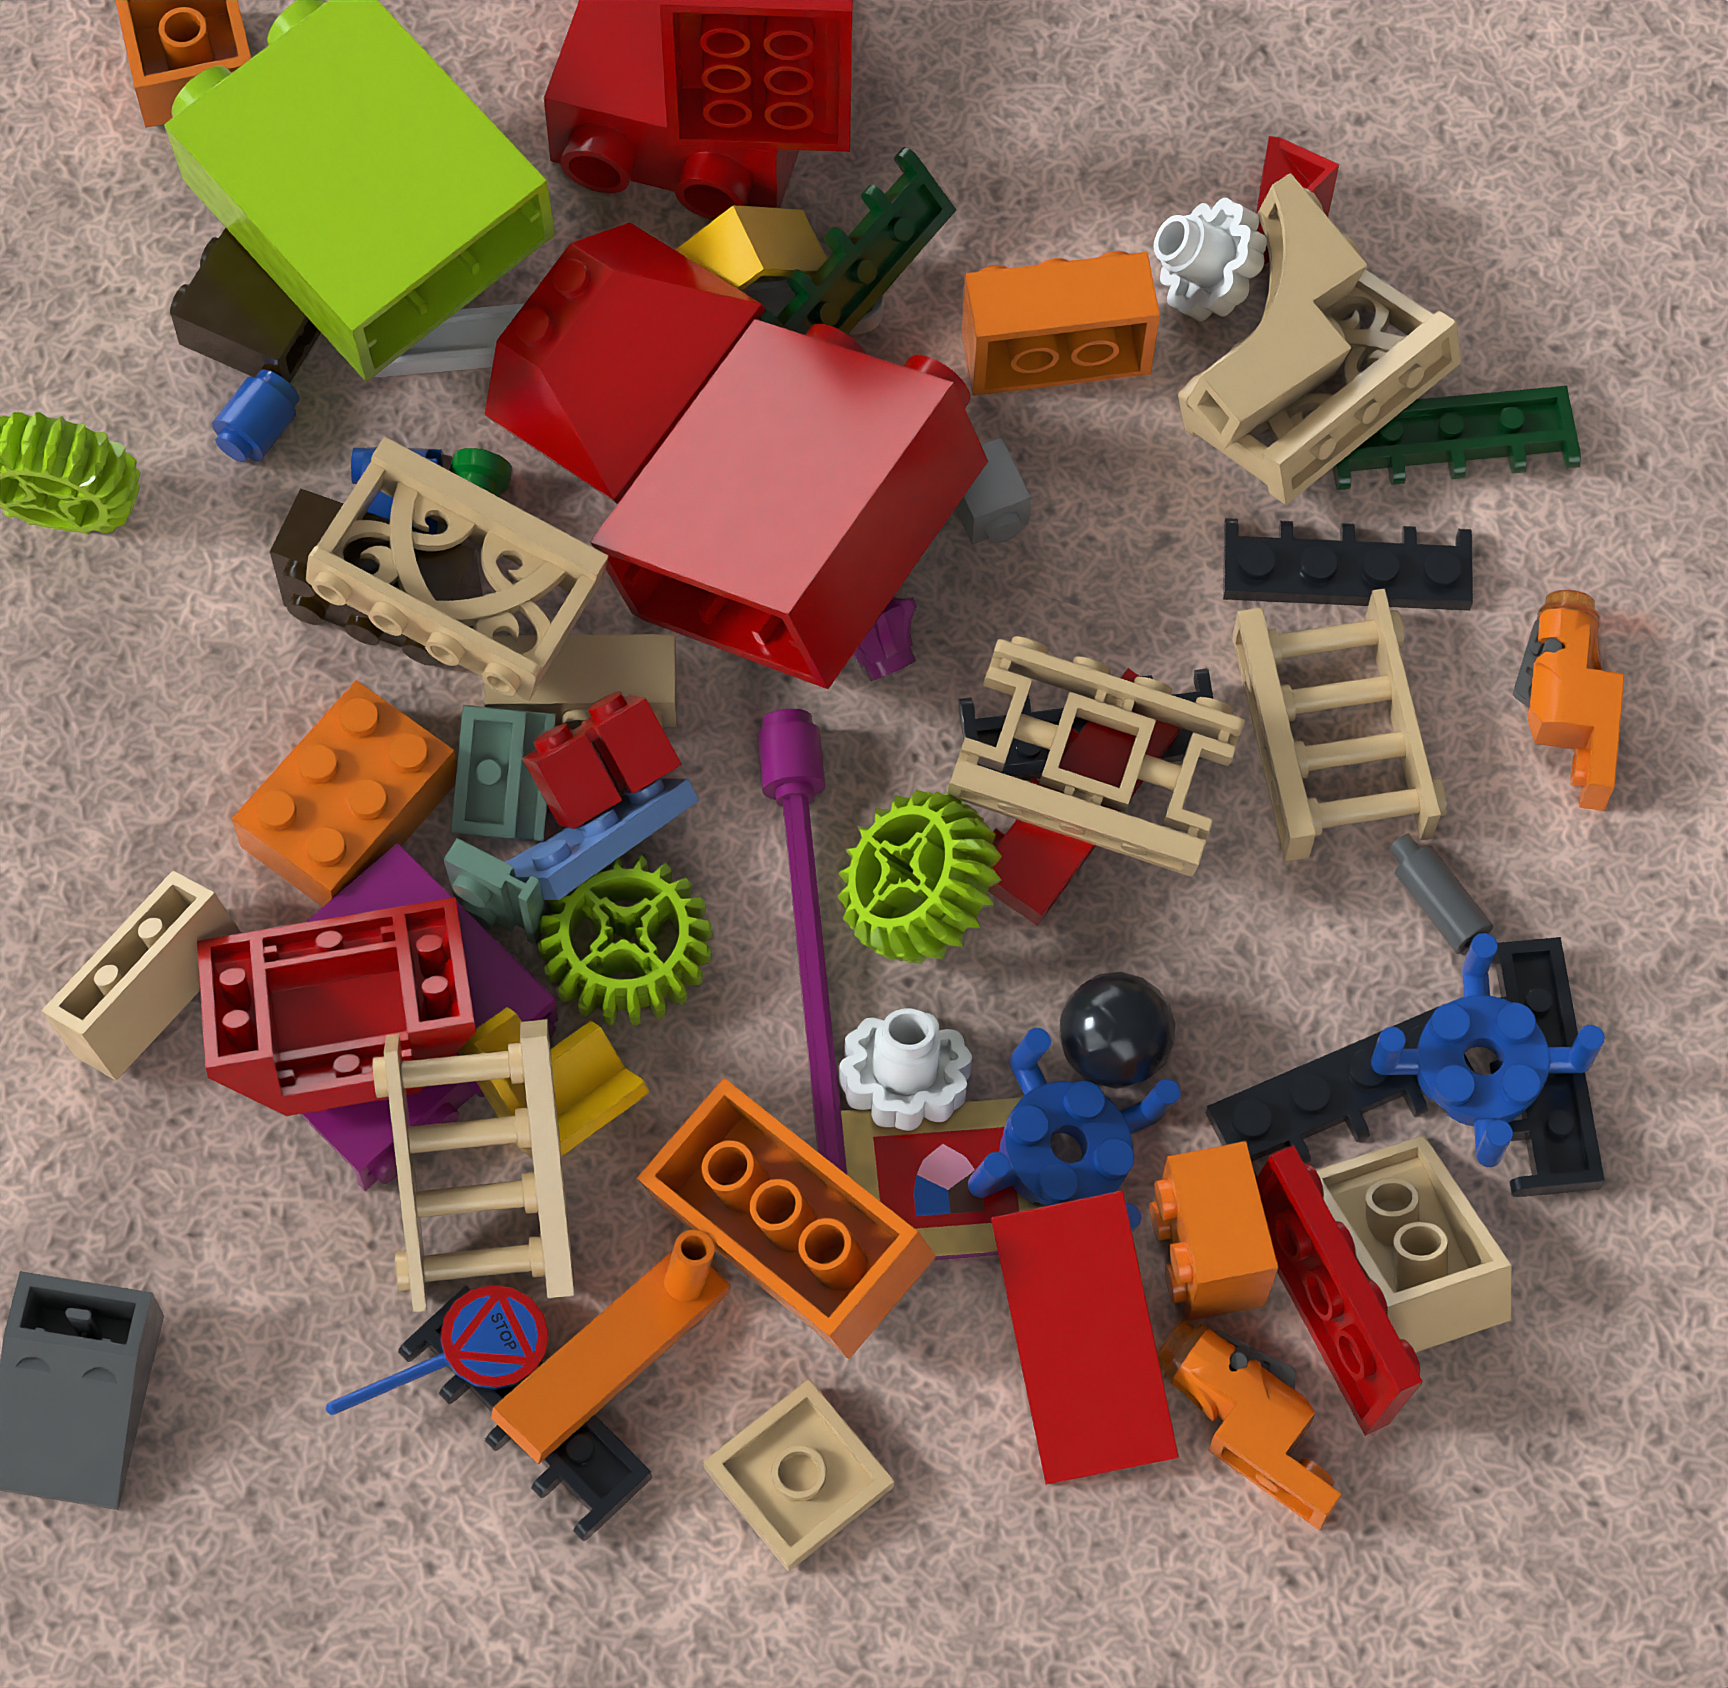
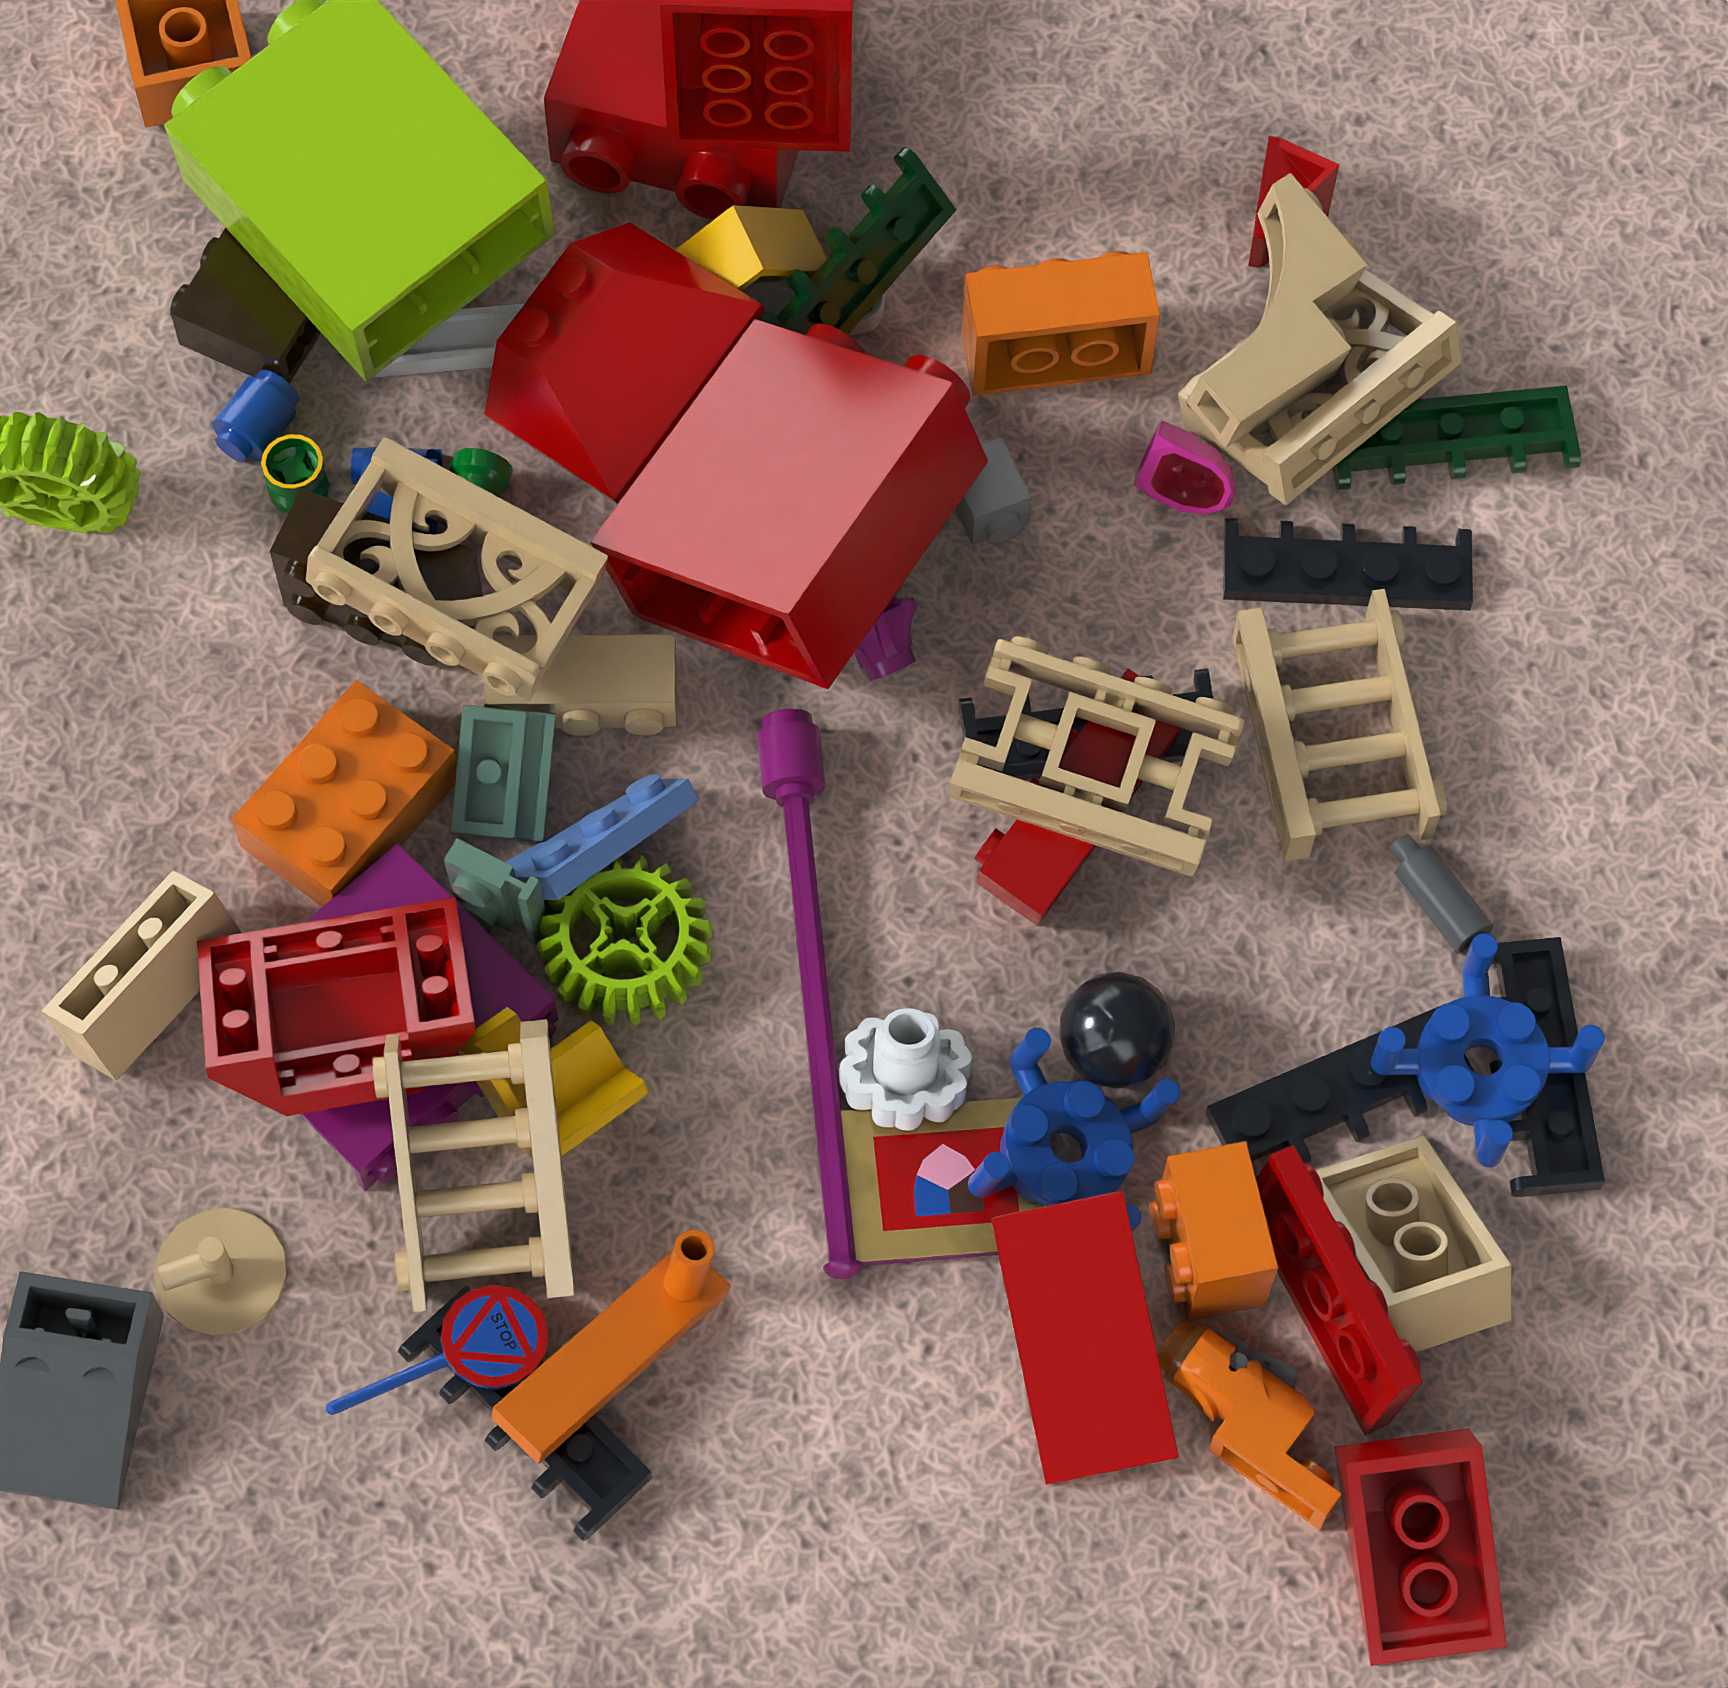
red piece [522,691,682,830] -> none
orange brick [637,1078,936,1359] -> none
tan plate [703,1379,895,1572] -> none
lime gear [837,790,1002,965] -> none
white plant [1154,198,1267,322] -> none
orange plate [1513,590,1624,811] -> none
none -> tan shield [154,1208,287,1336]
none -> green wheel [261,434,329,514]
none -> rock [1133,420,1237,514]
none -> red slope [1334,1428,1507,1666]

